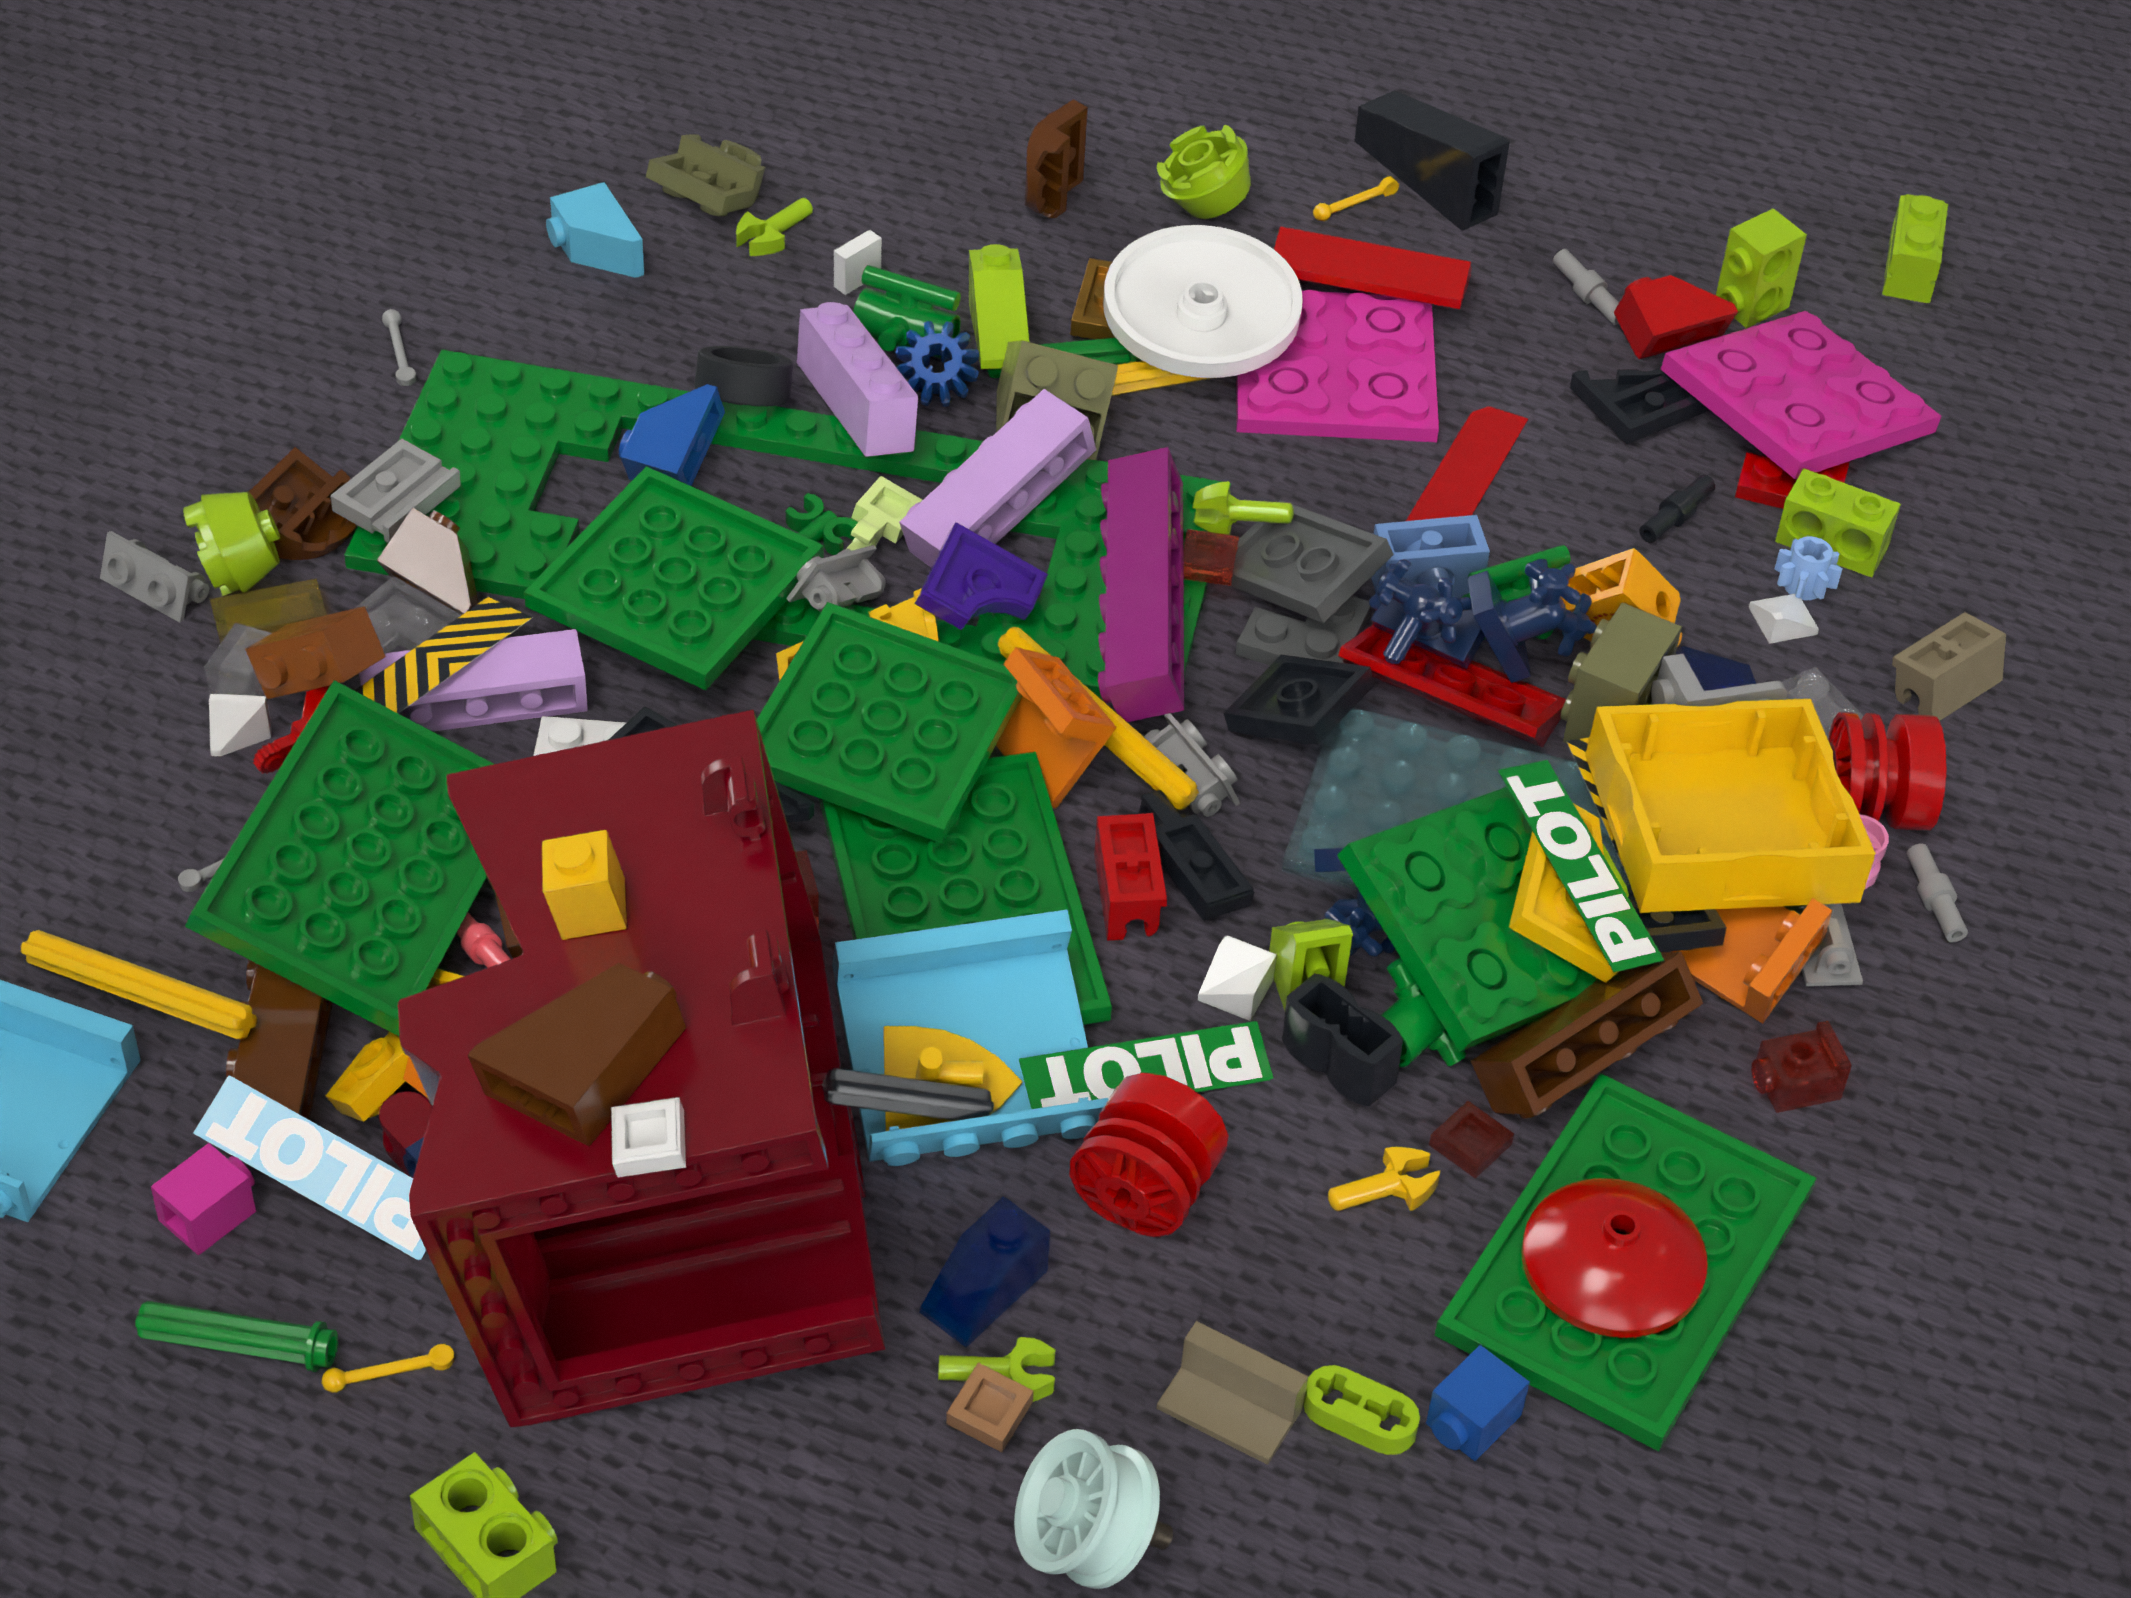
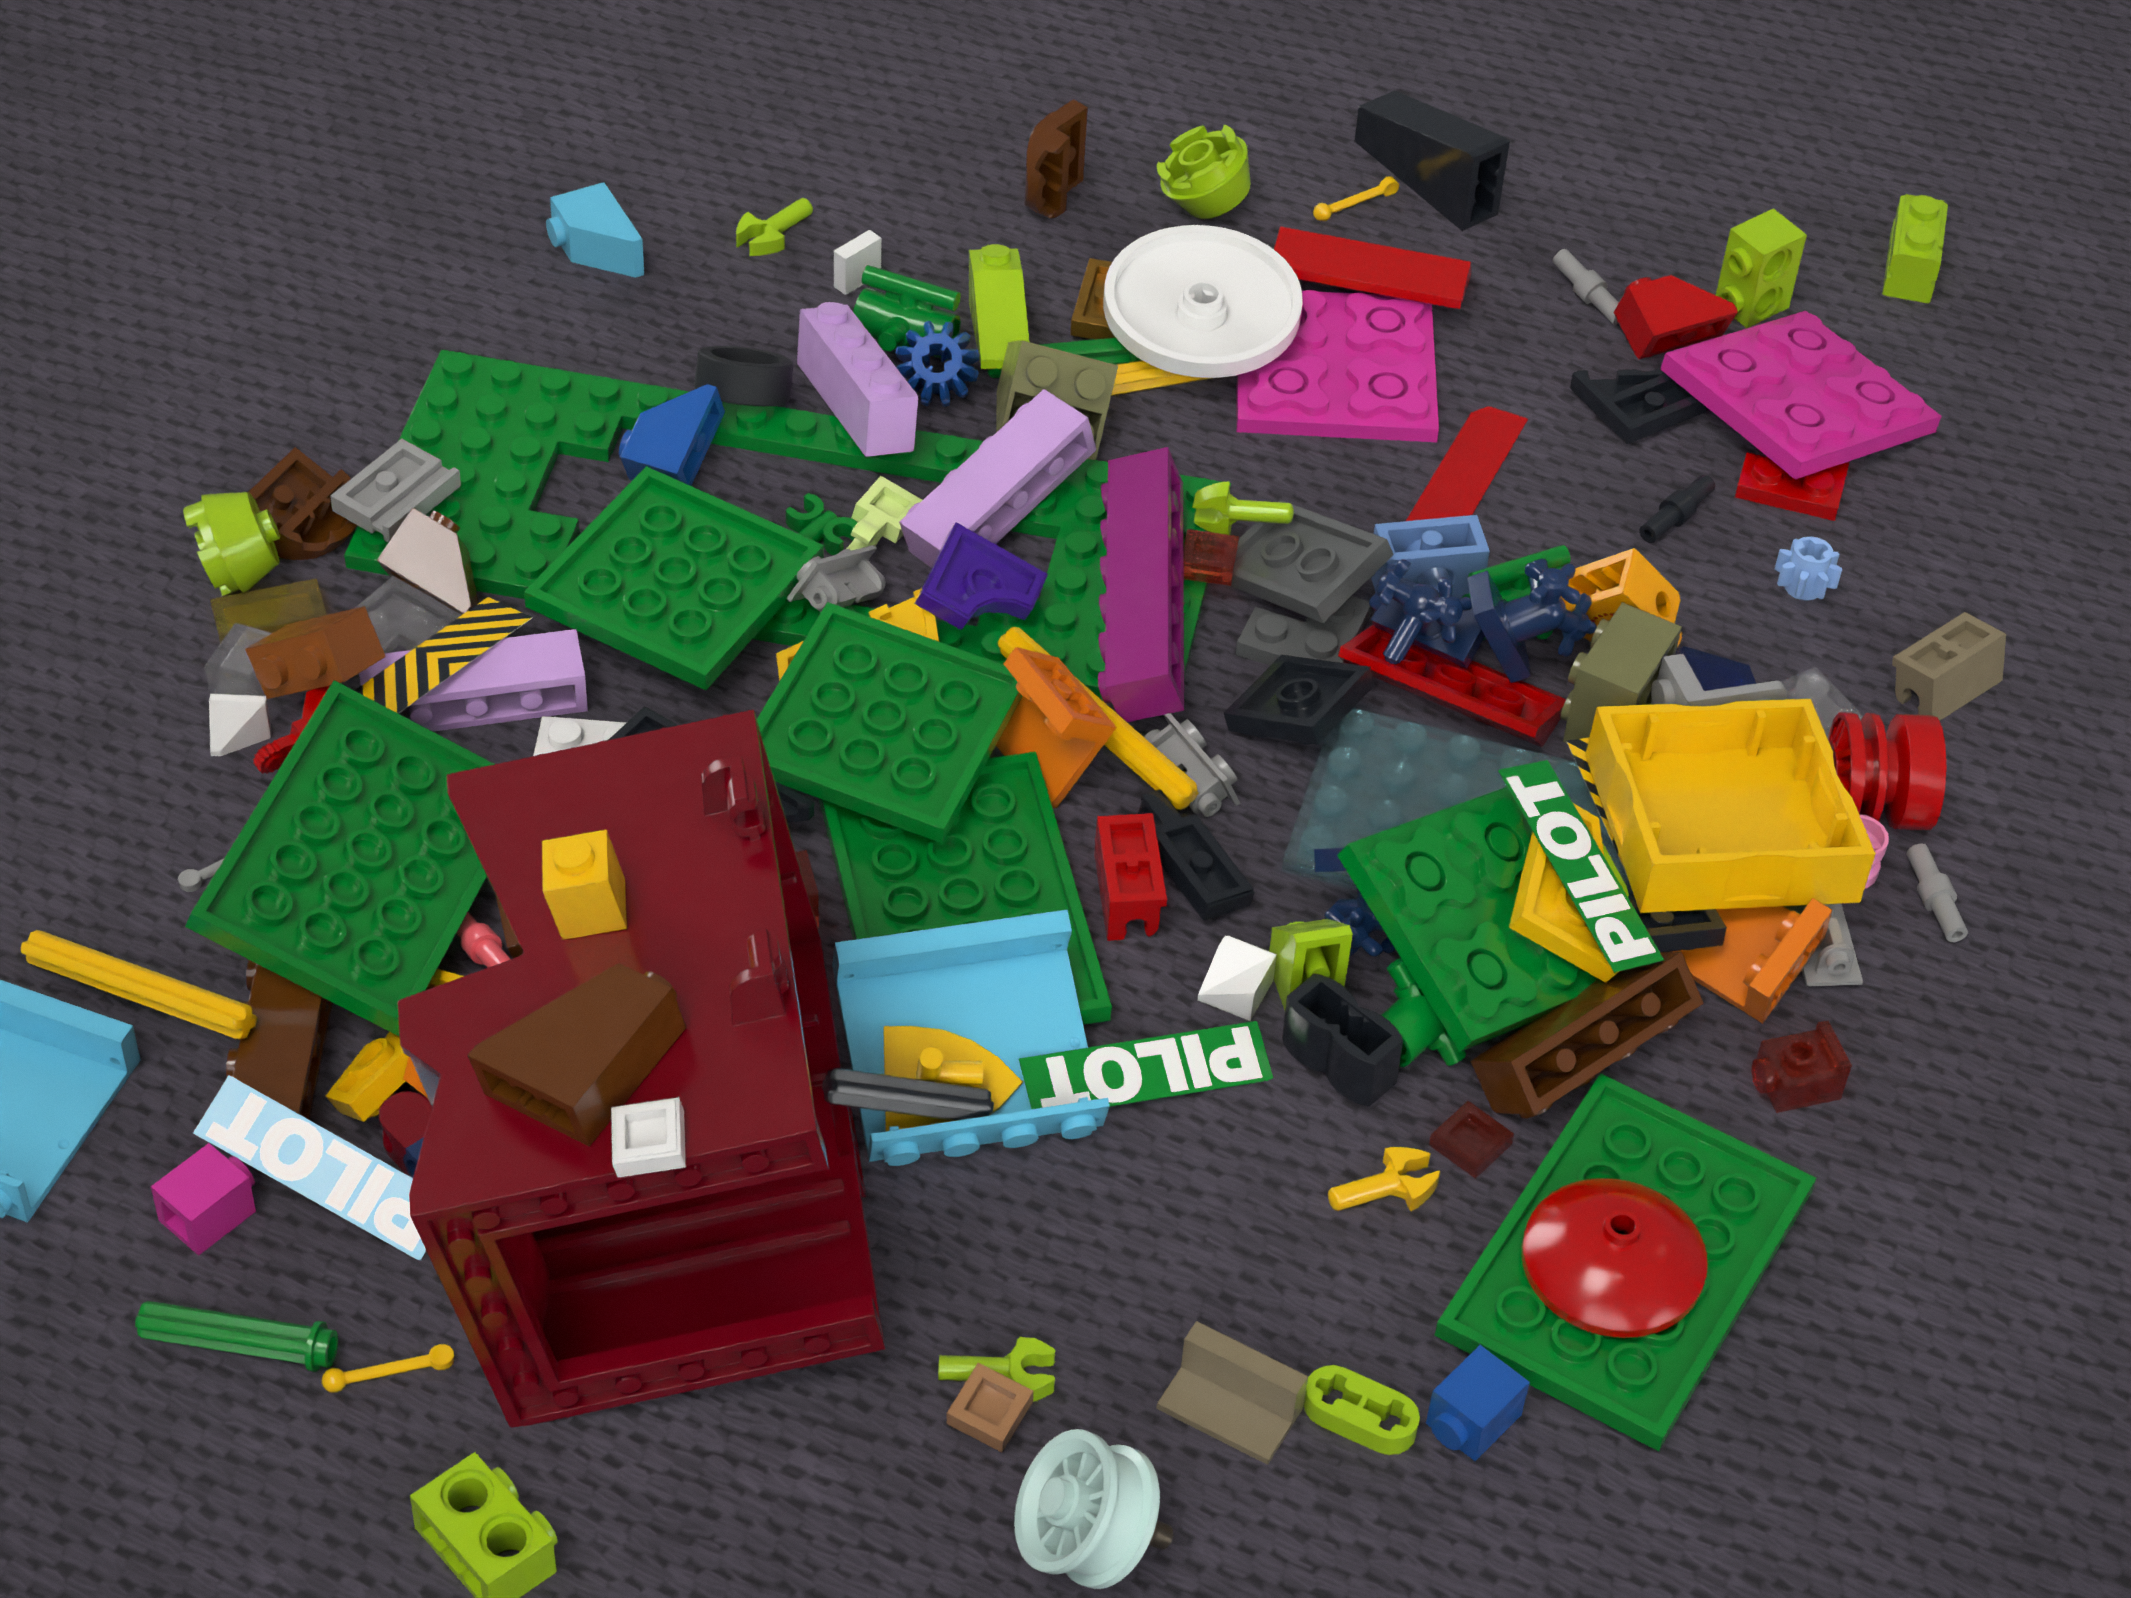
light grey hinge [100,531,209,623] -> none
light grey hinge [382,309,416,386] -> none
olive slope [646,134,766,216] -> none
clear blue slope [920,1196,1050,1347] -> none
red wheel [1069,1073,1229,1237] -> none
white slope [1749,594,1819,644] -> none
lime brick [1775,468,1901,578] -> none

